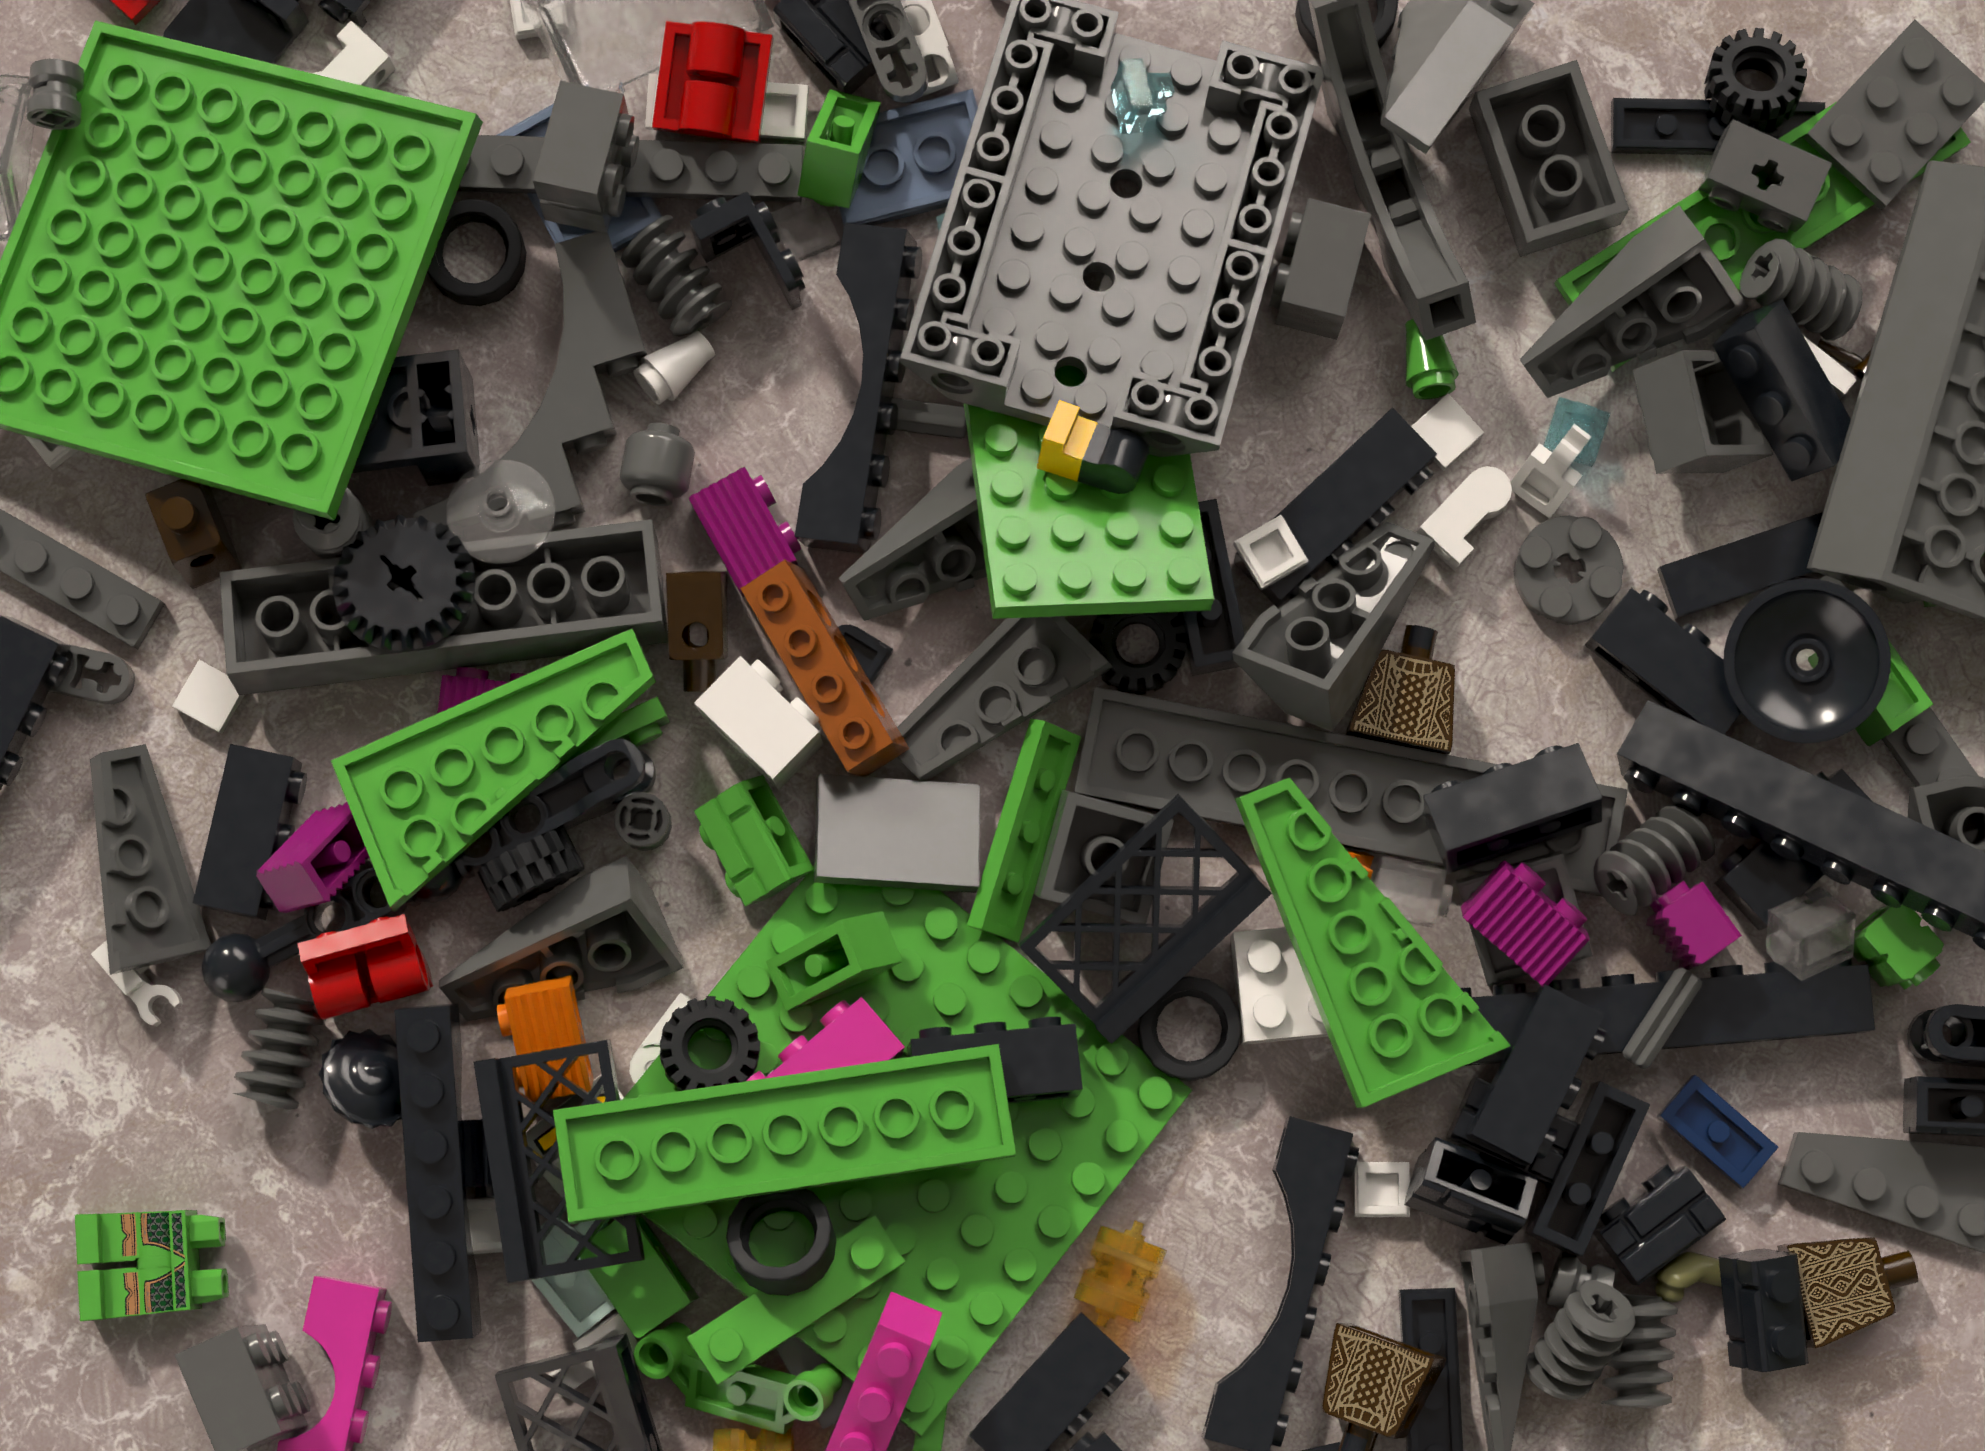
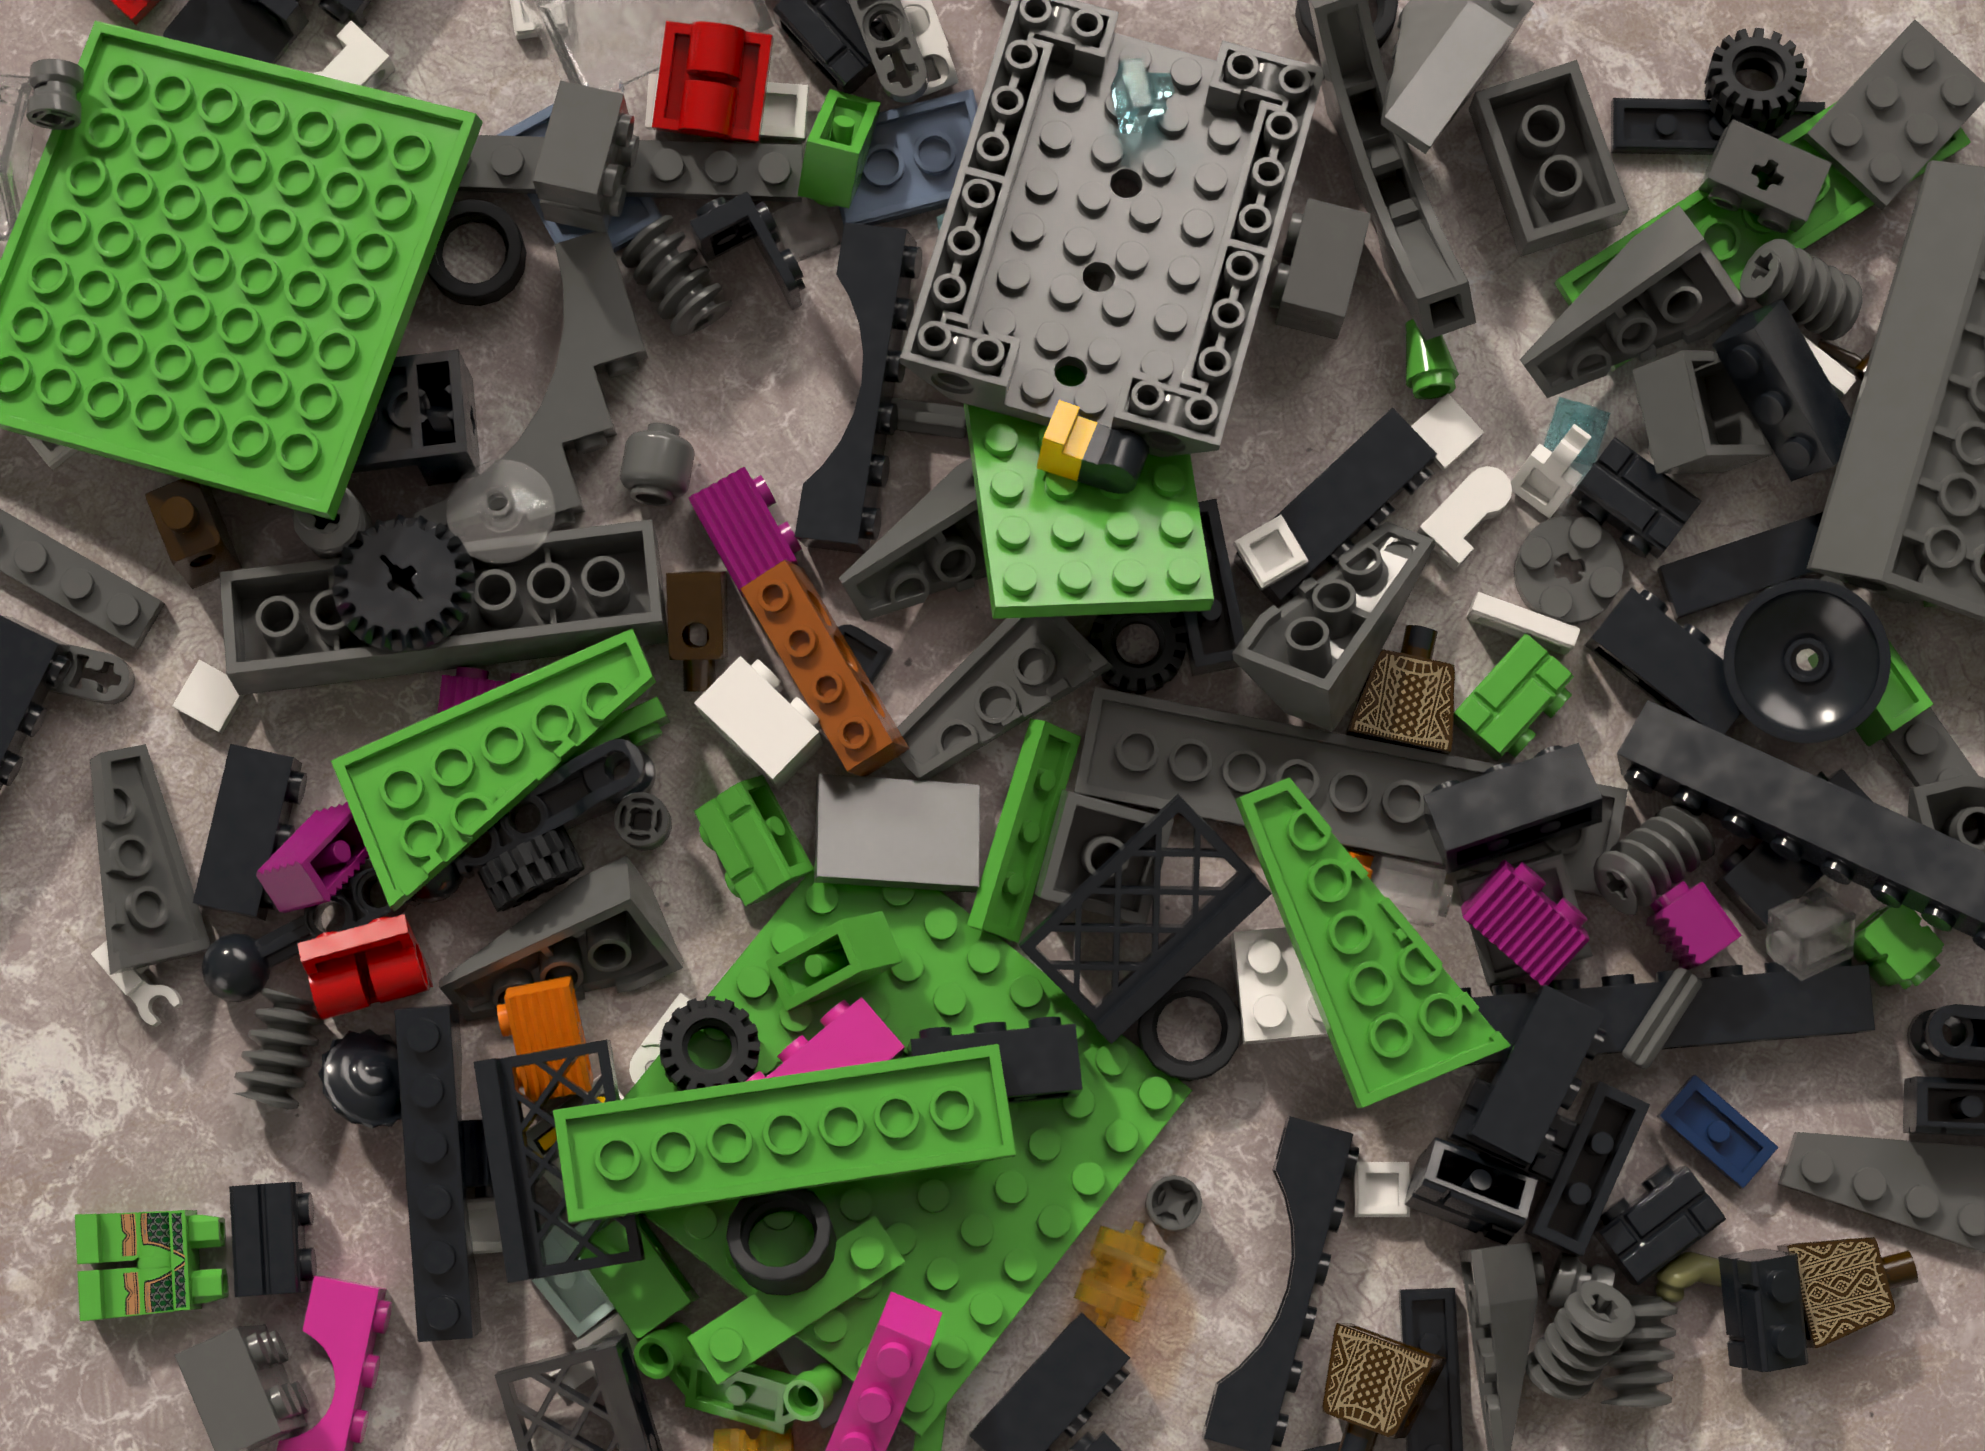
white cone [633,330,715,405] -> none
none -> black brick [229,1182,317,1297]
none -> dark grey wheel [1146,1175,1202,1231]
none -> bright green brick [1453,633,1574,761]
none -> white tile [1466,592,1580,655]
none -> black brick [1571,437,1702,559]

